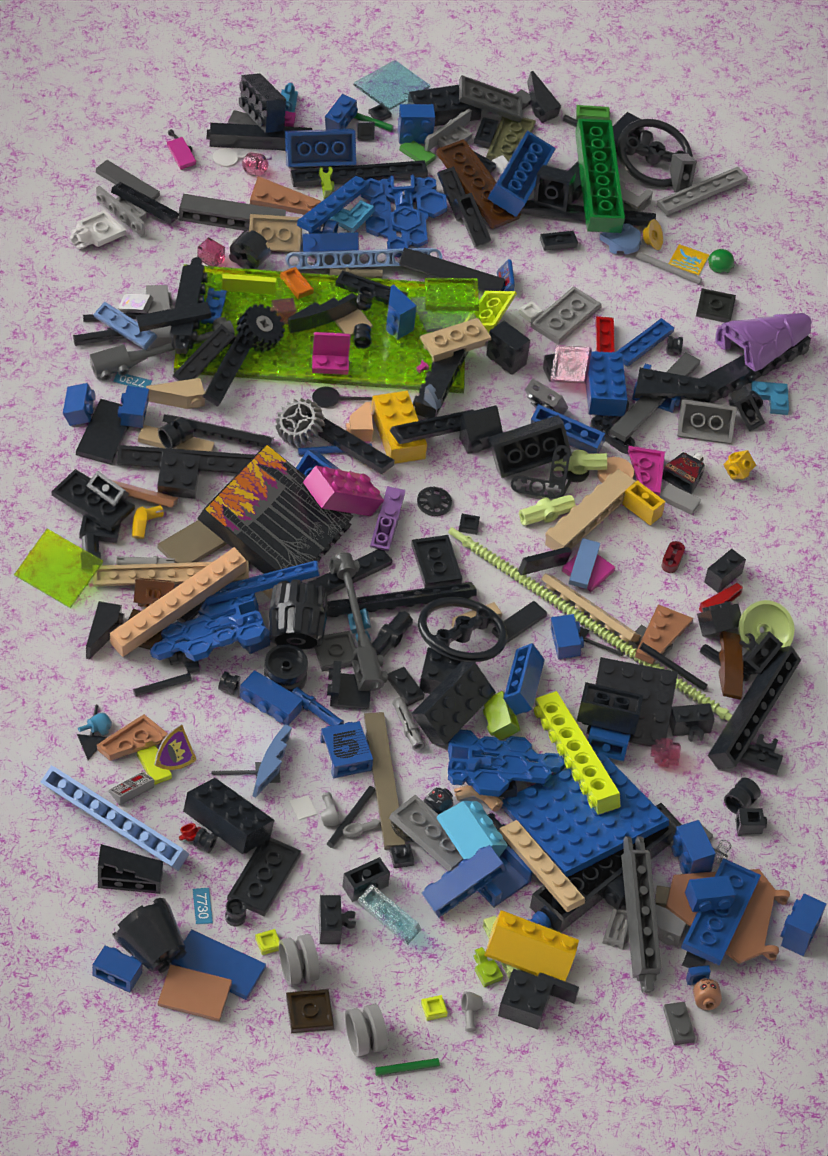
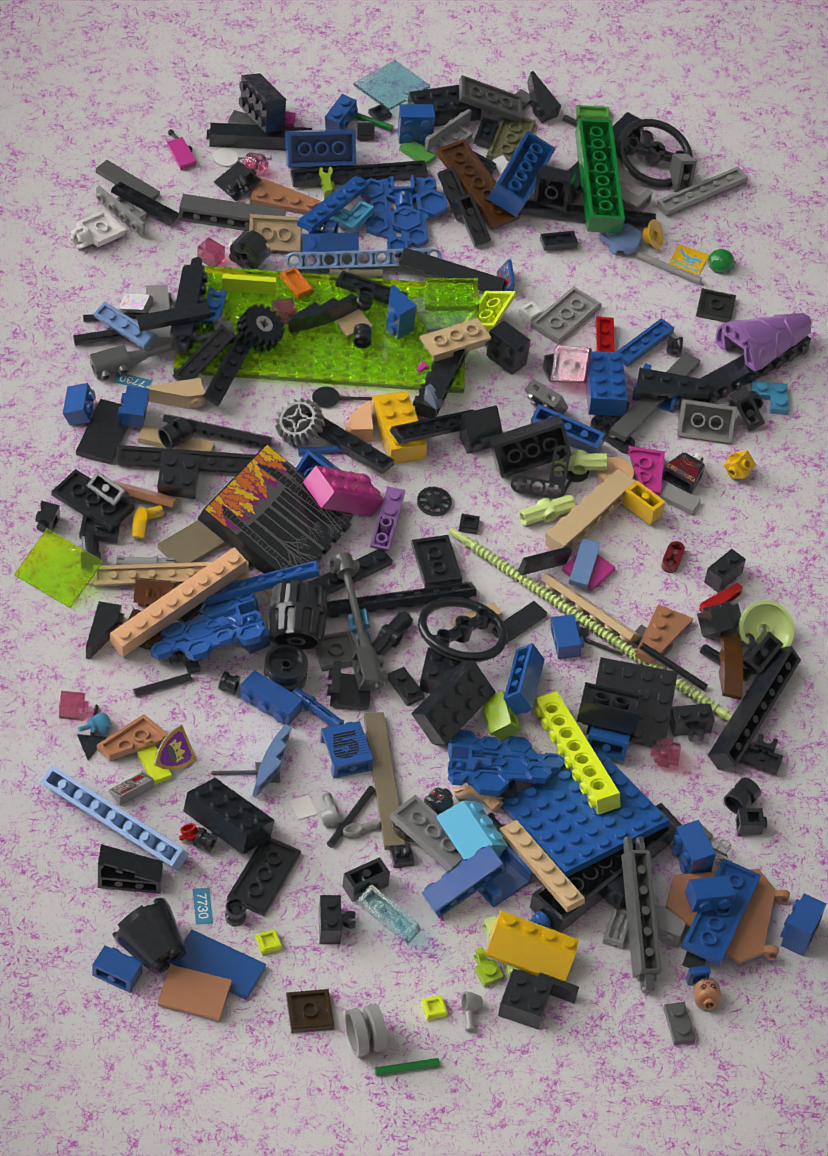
light grey wheel [279,934,320,986] -> none
dark azure hinge [281,83,298,113] -> none
dark pink bracket [312,332,351,375] -> none
light grey pin [392,697,425,751] -> none
dark tan tile [655,885,670,908] -> none
none -> black brick [35,501,60,534]
none -> clear pink brick [59,691,89,721]
none -> black hinge [214,161,262,201]

